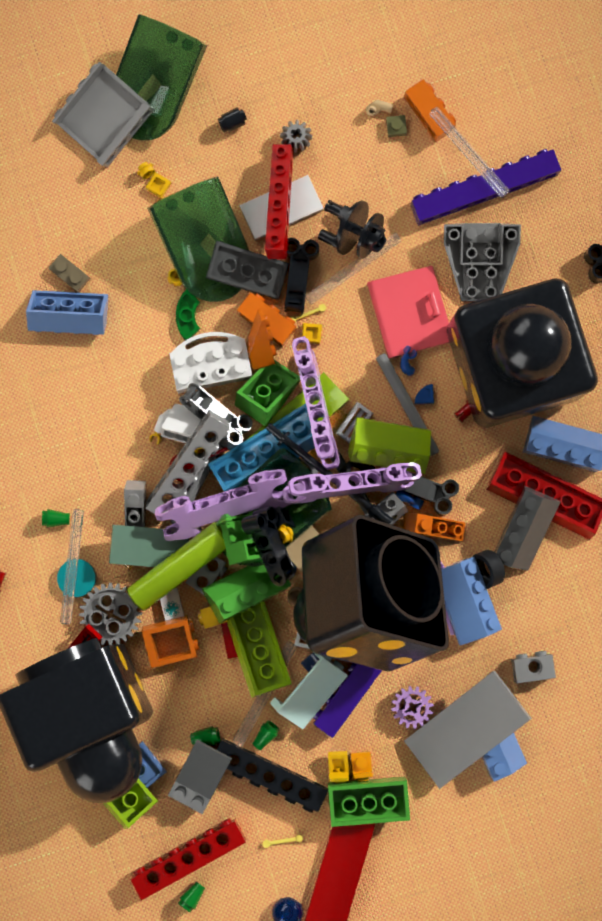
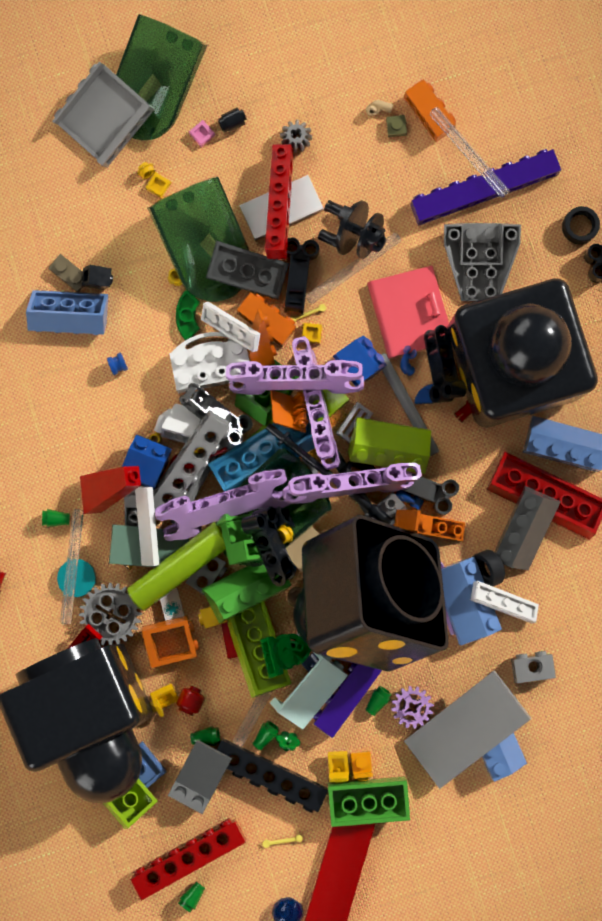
none -> red slope [80,466,141,514]
none -> black brick [82,265,113,290]
none -> blue wheel [107,352,128,376]
none -> blue slope [122,435,172,490]
none -> white tile [135,487,159,566]
none -> yellow bracket [150,683,179,717]
none -> red head [176,686,205,716]
none -> bright pink tile [189,120,215,147]
none -> white tile [201,302,260,352]
none -> lavender piece [225,360,364,395]
none -> green piece [260,634,311,678]
none -> orange hinge [270,390,308,433]
none -> green plant [276,731,301,751]
none -> blue slope [333,336,387,387]
none -> green cone [365,686,392,716]
none -> orange slope [394,509,424,533]
none -> black piece [424,325,467,403]
none -> white tile [470,581,539,624]
none -> black tyre [562,206,600,244]

